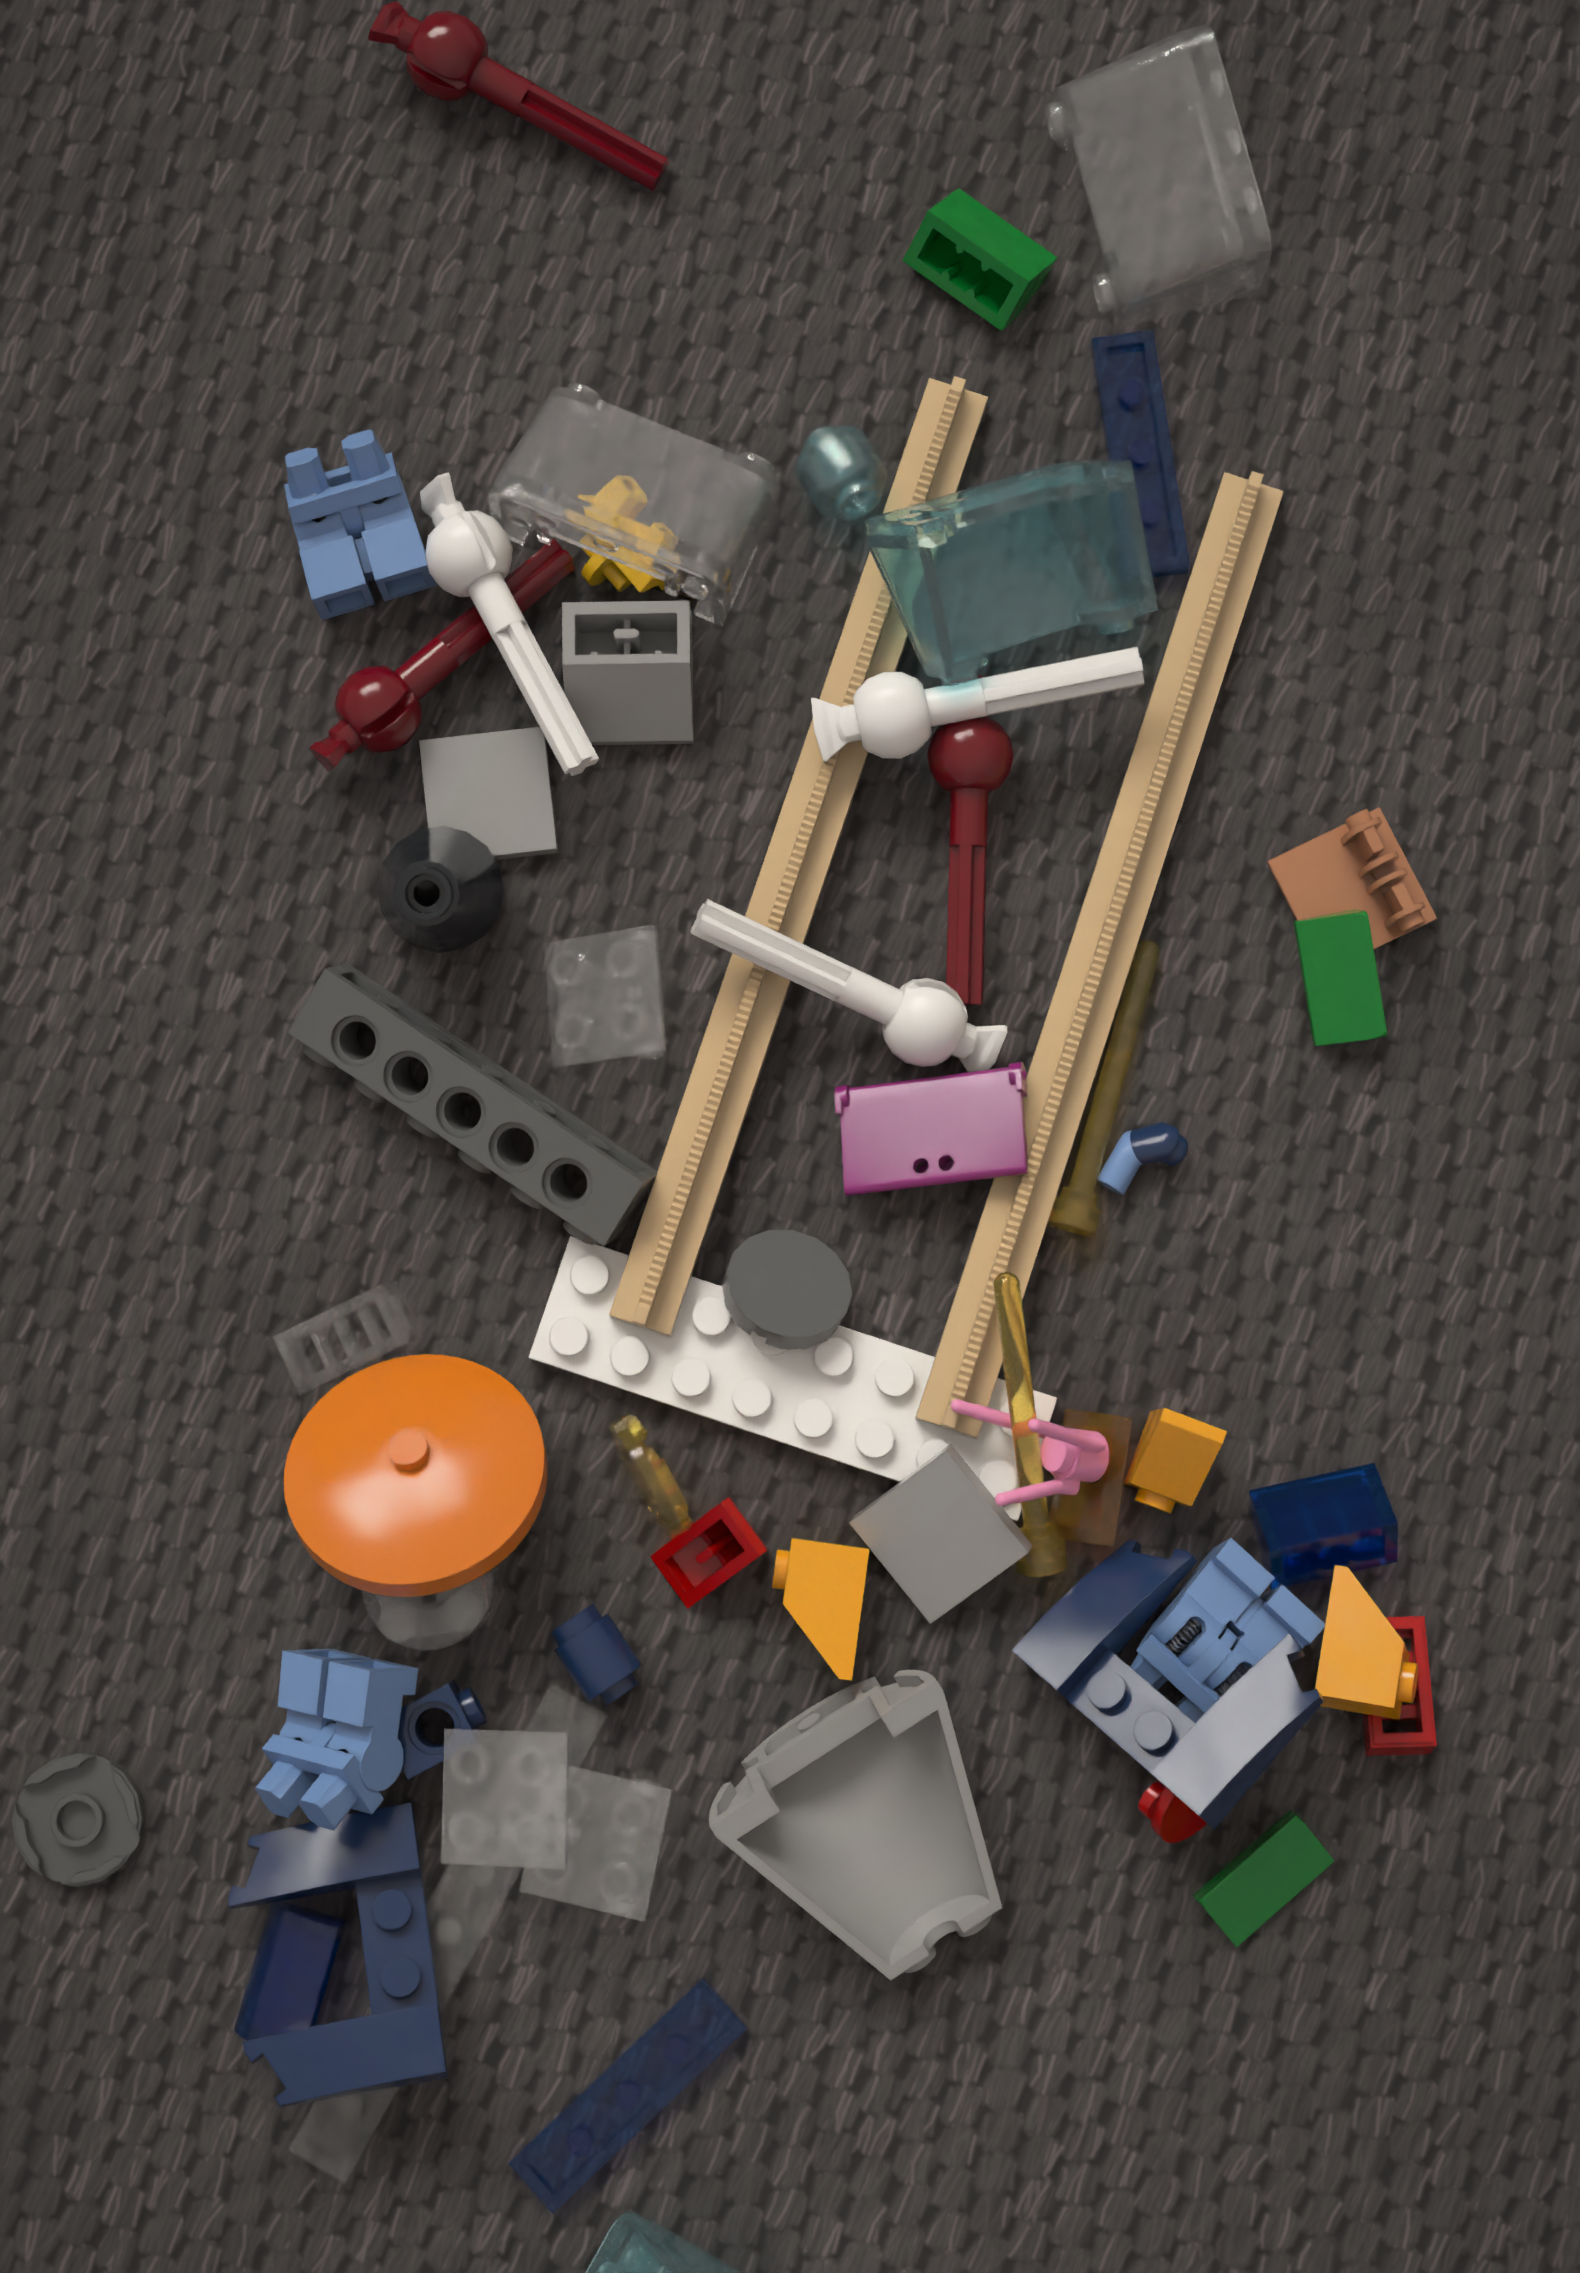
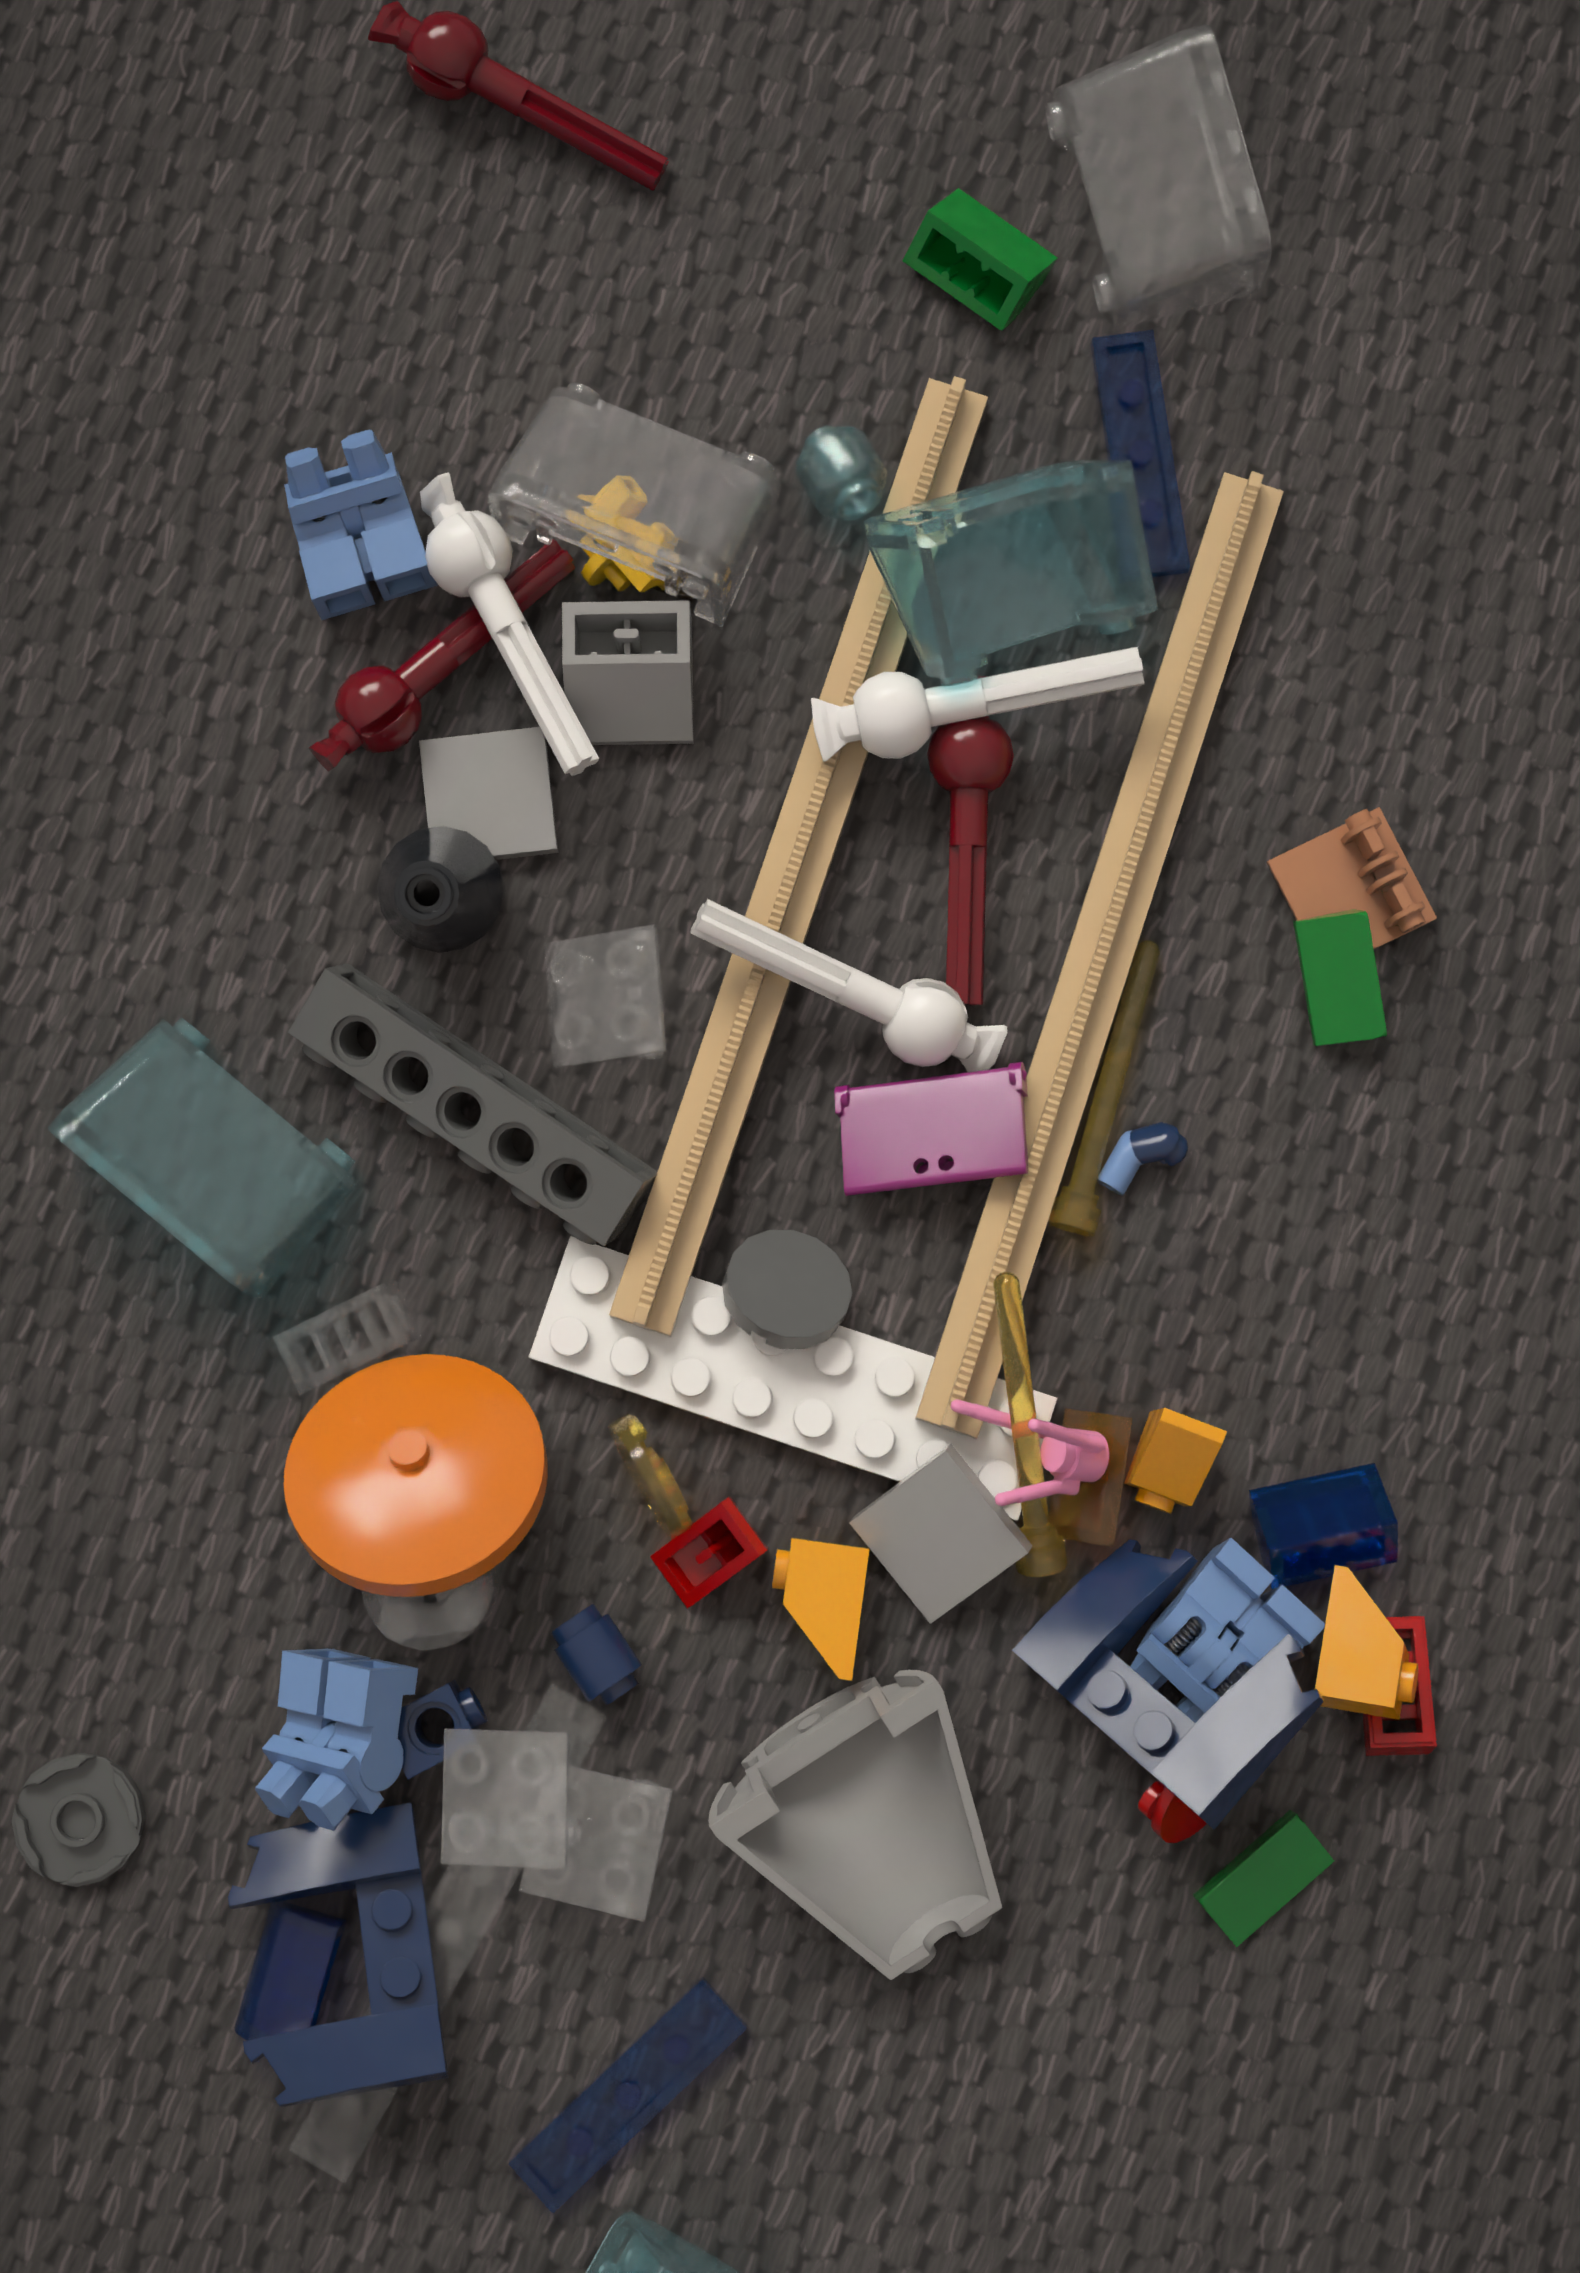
none -> clear light blue windscreen [47,1017,361,1299]

